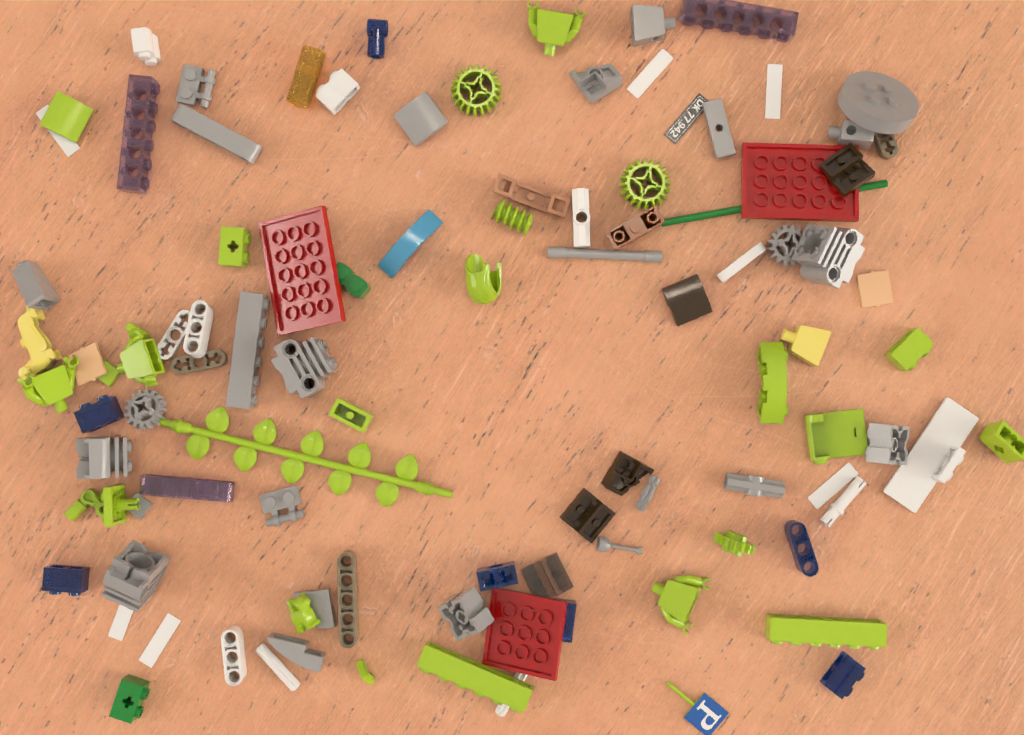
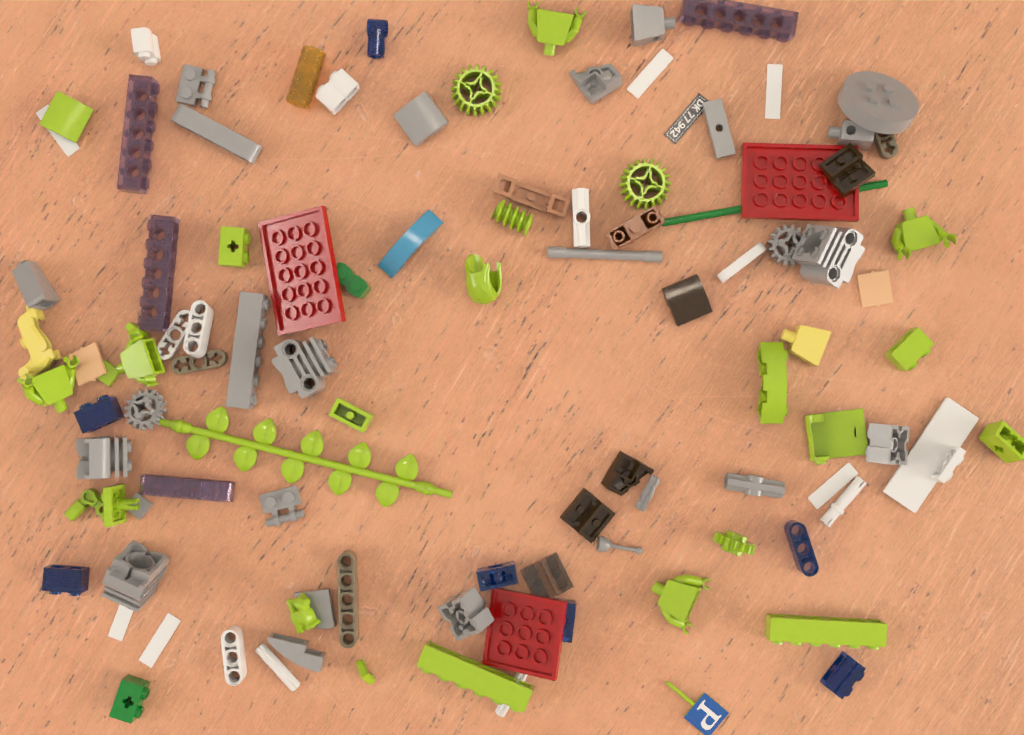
none -> brick [138,215,180,333]
none -> lime torso [891,207,957,260]

